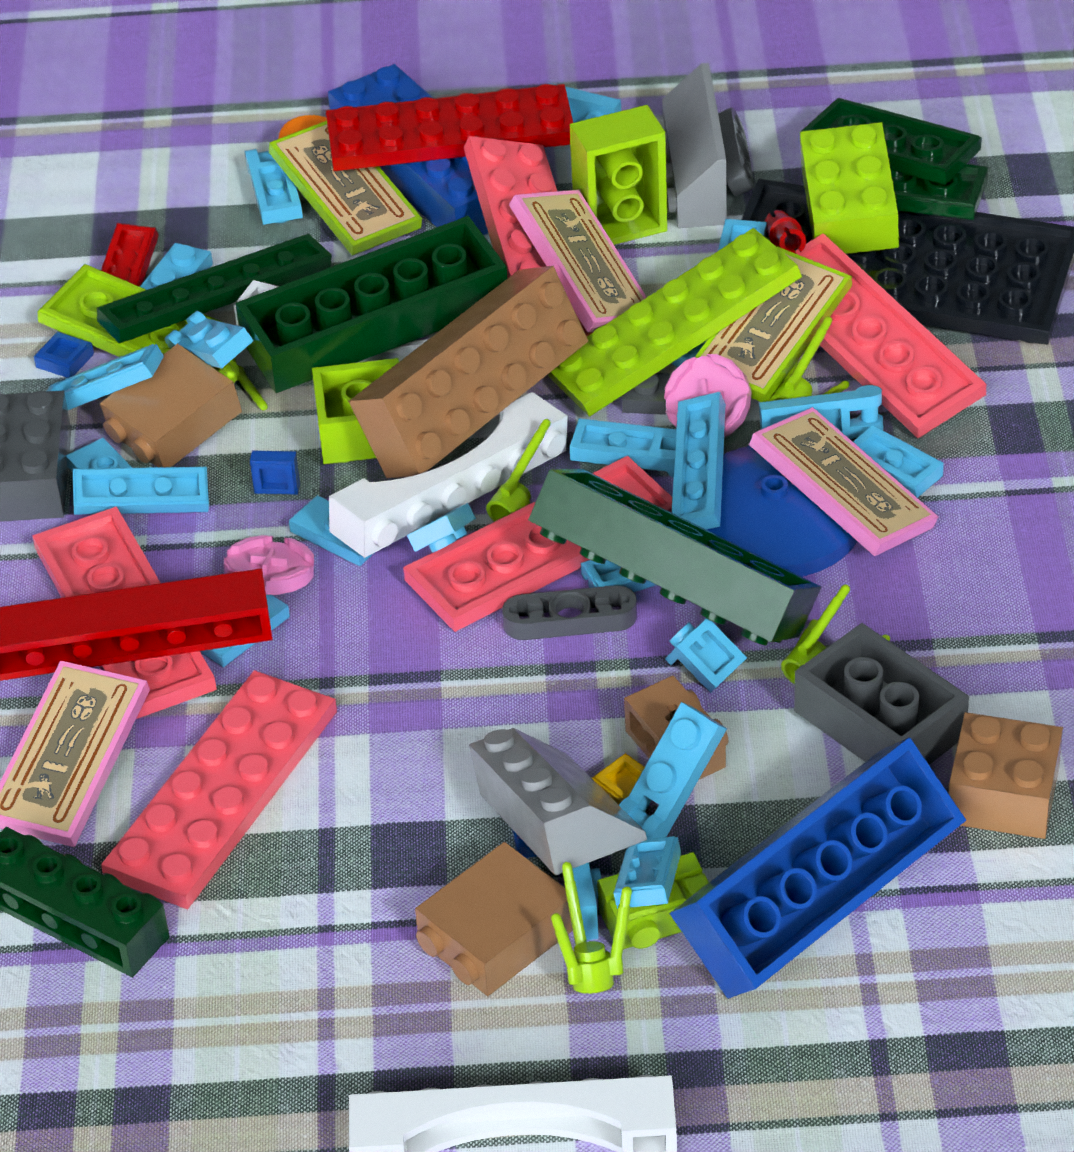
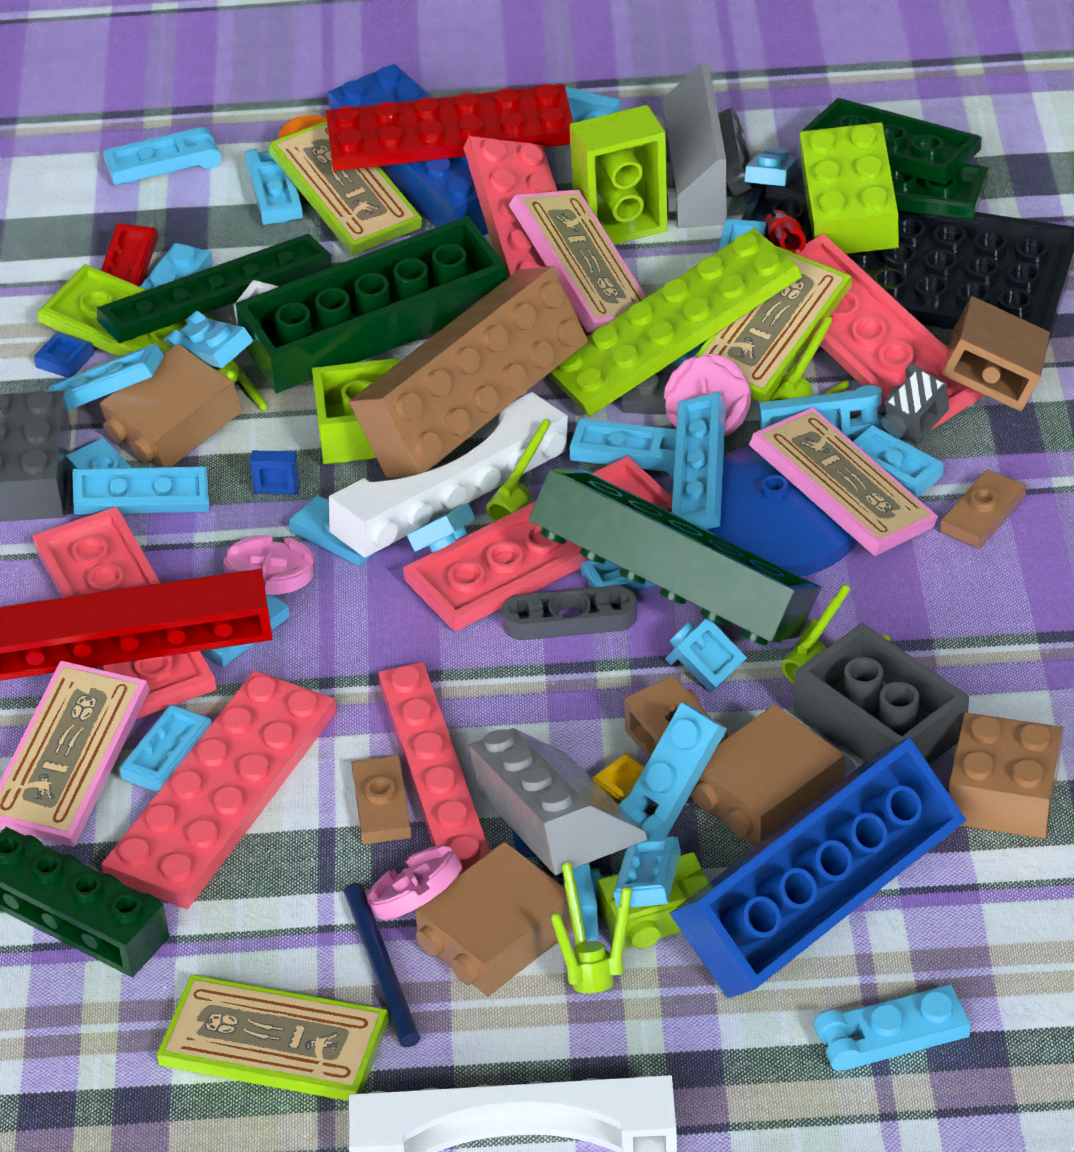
none -> medium azure plate [103,127,221,185]
none -> medium azure plate [119,704,212,793]
none -> tile [157,974,389,1101]
none -> dark blue bar [344,883,420,1047]
none -> medium nougat plate [351,755,412,845]
none -> bright pink tile [367,845,462,920]
none -> coral plate [378,661,490,876]
none -> medium nougat brick [691,704,845,846]
none -> medium azure plate [745,148,798,186]
none -> medium azure plate [813,984,971,1071]
none -> dark grey brick [881,363,949,445]
none -> medium nougat plate [940,469,1026,549]
none -> medium nougat brick [942,296,1050,412]

